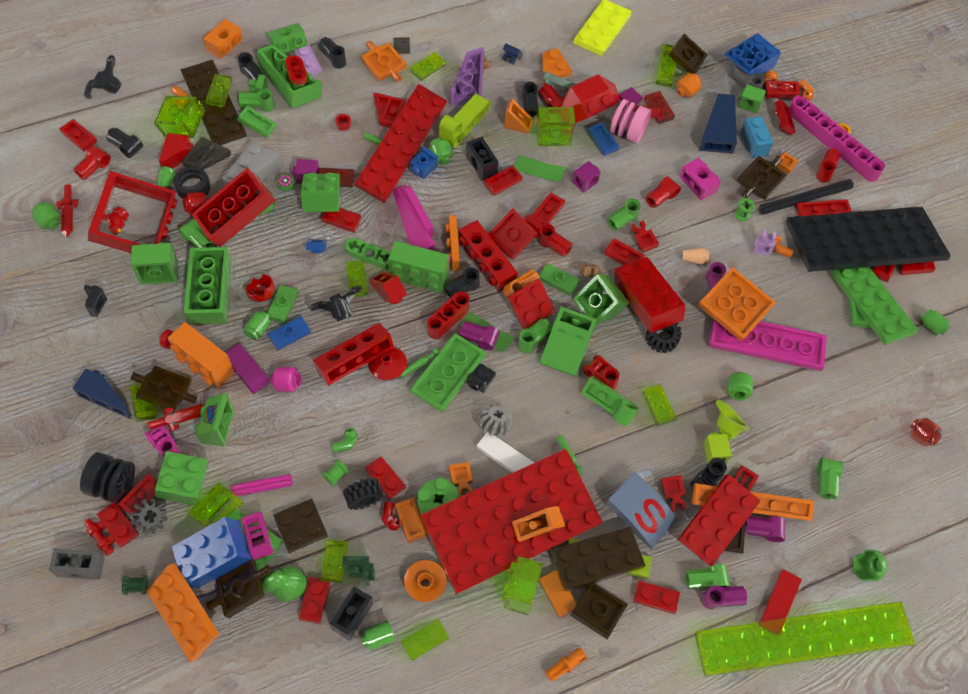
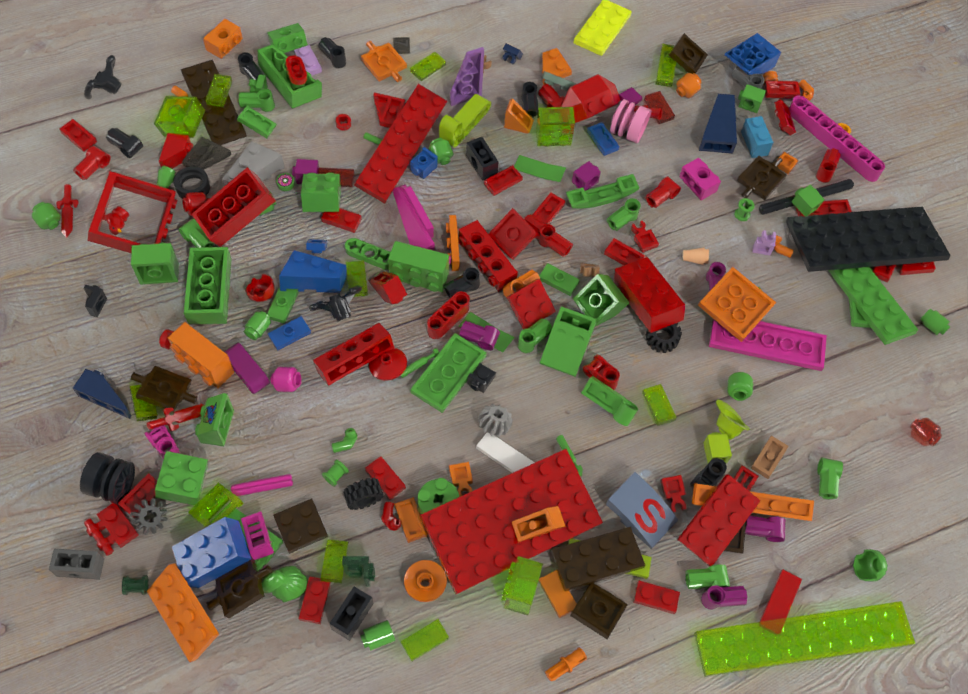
none -> blue wedge [279,250,347,293]
none -> bright green slope [566,174,639,209]
none -> medium nougat plate [751,435,789,479]
none -> bright green brick [792,184,825,217]

